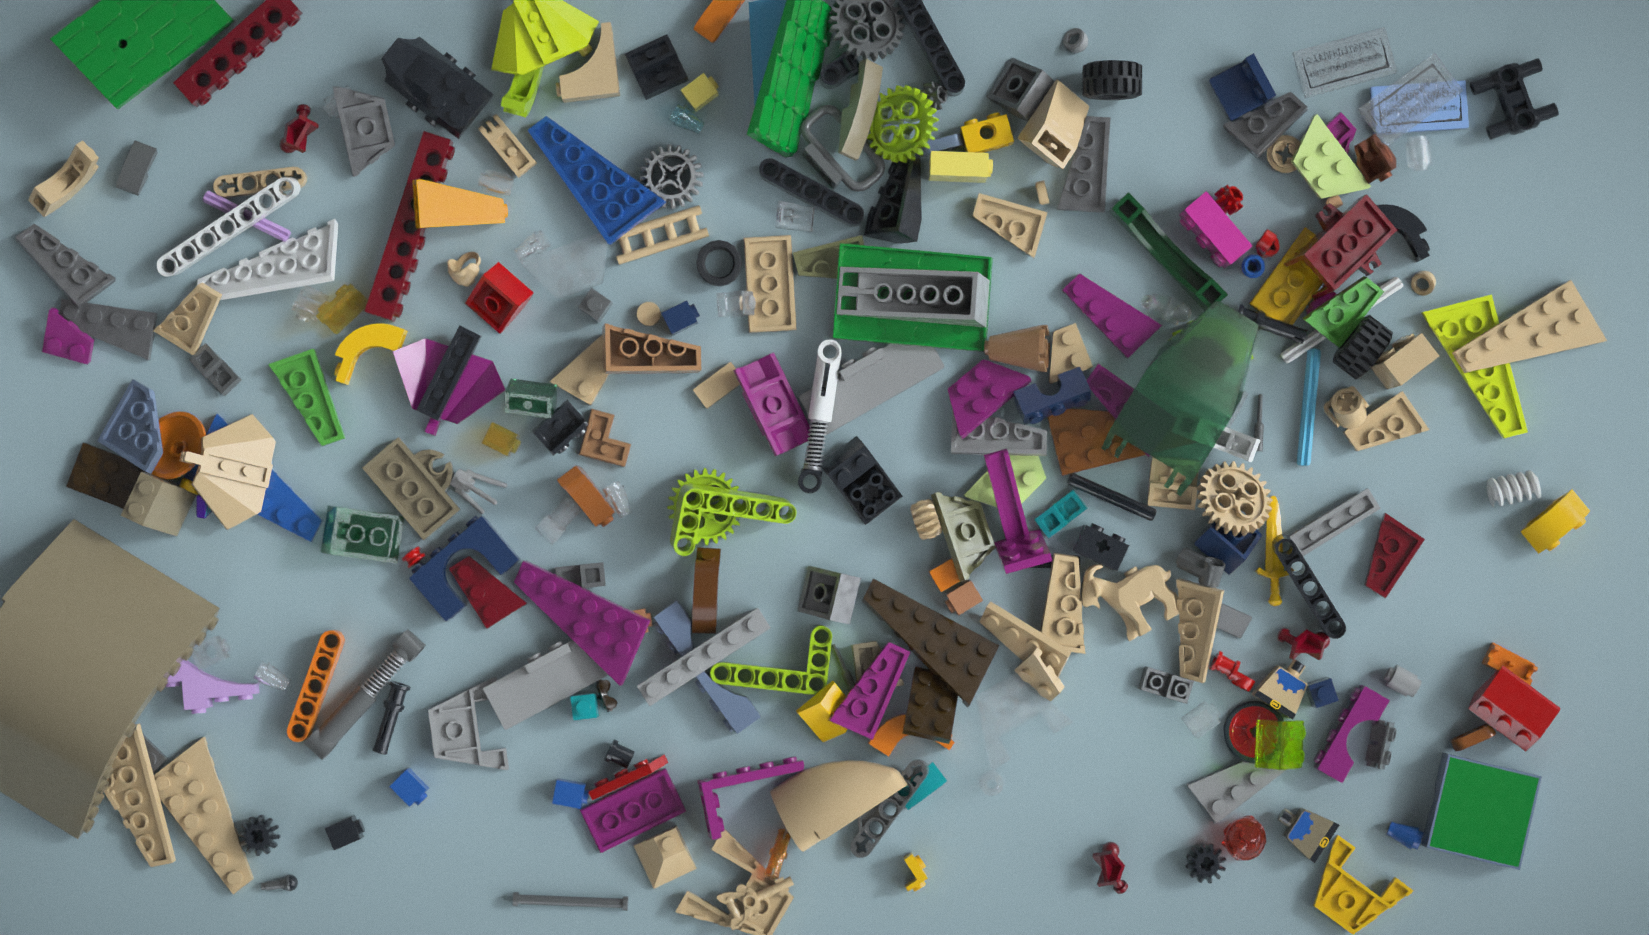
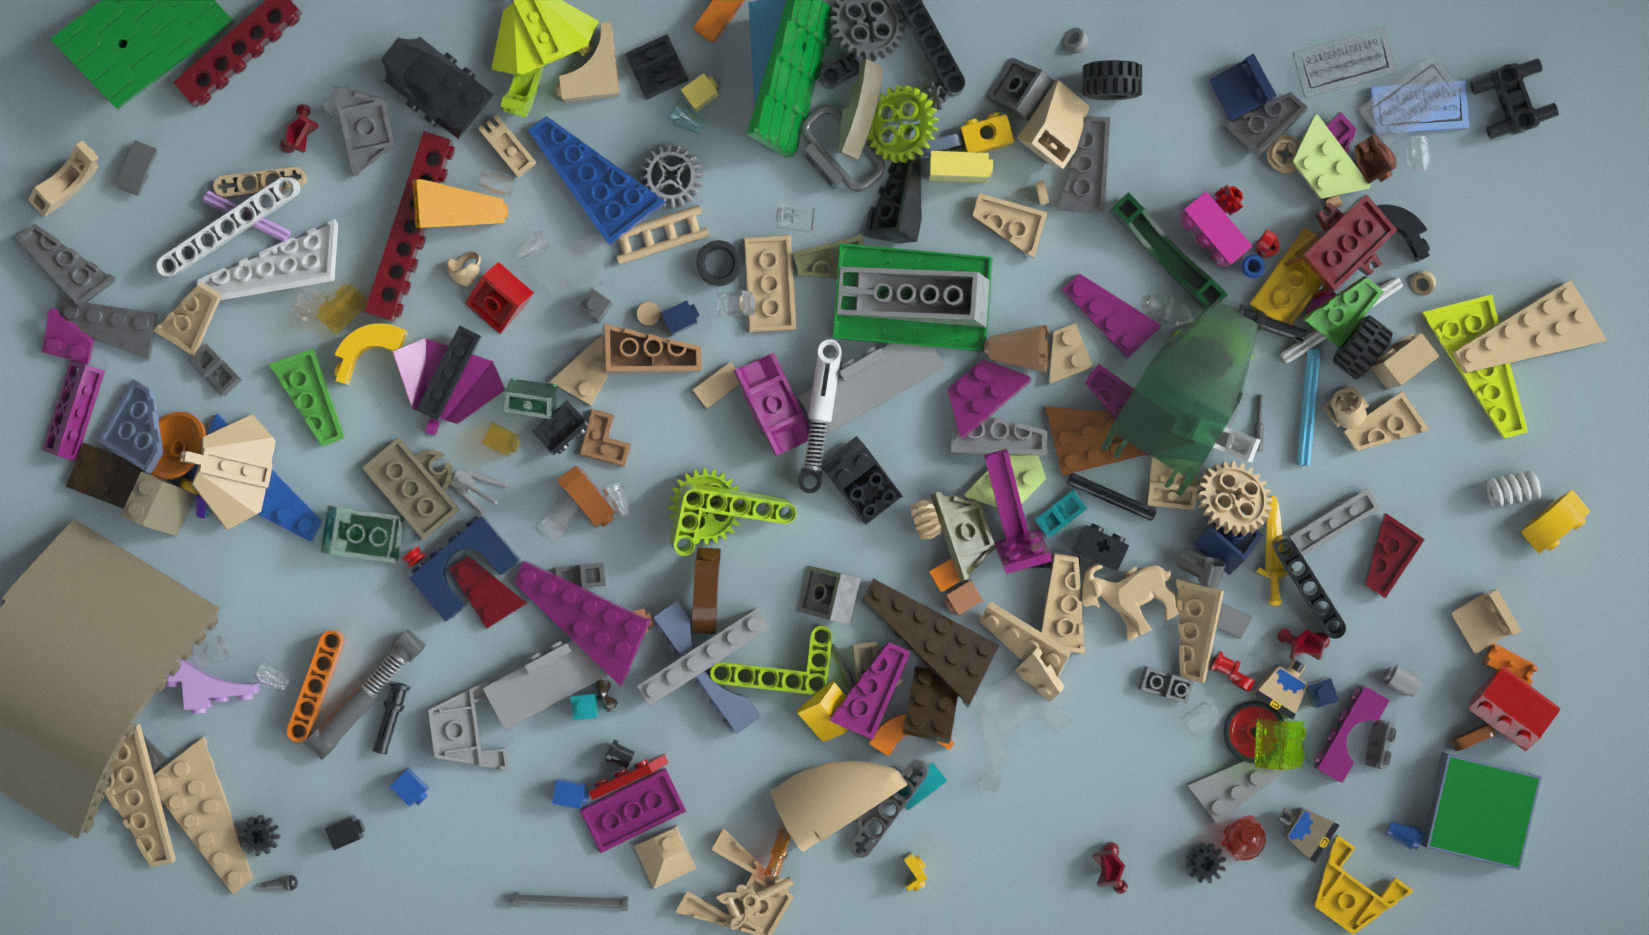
magenta bracket [697,756,804,840] -> none
black beam [759,158,864,227] -> none
dark blue arch [1013,367,1091,425] -> none
none -> magenta fence [42,360,105,461]
none -> tan bracket [1451,589,1522,653]

